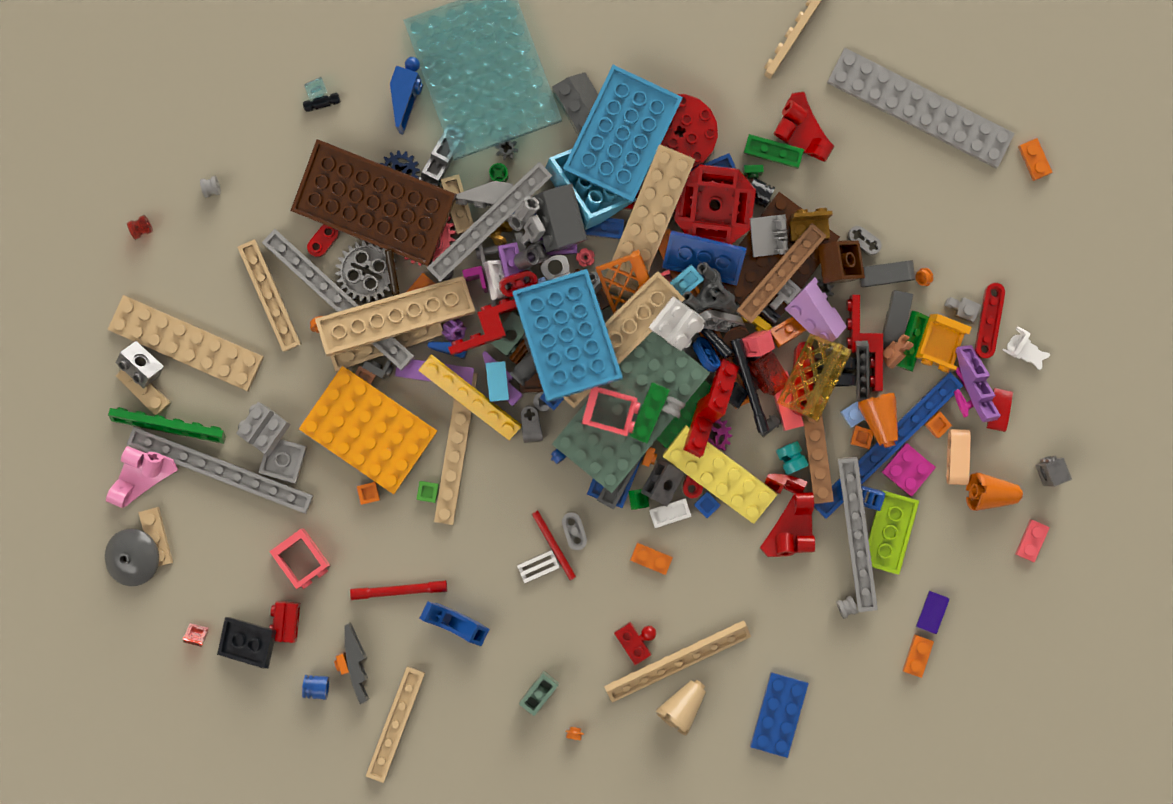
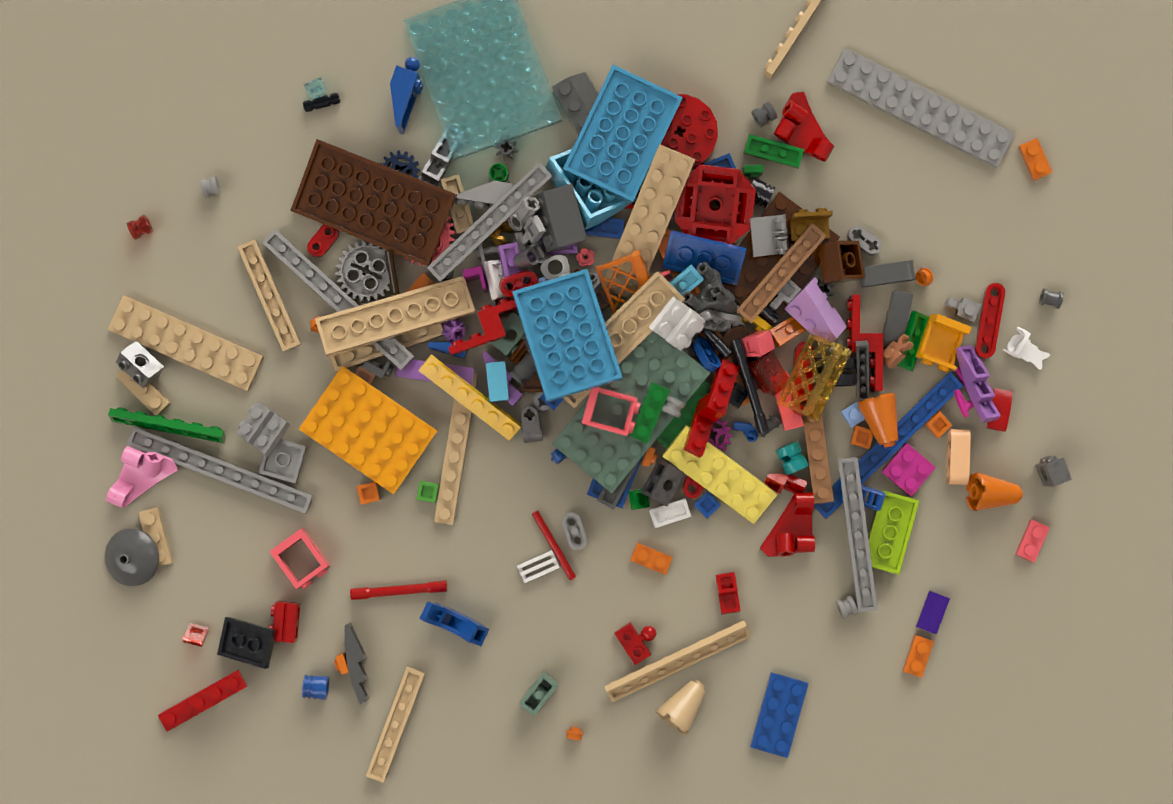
none -> red bracket [157,669,248,732]
none -> red slope [715,572,741,615]
none -> blue arm [733,421,758,442]
none -> dark grey wheel [751,102,778,128]
none -> dark grey bush [1039,288,1064,309]

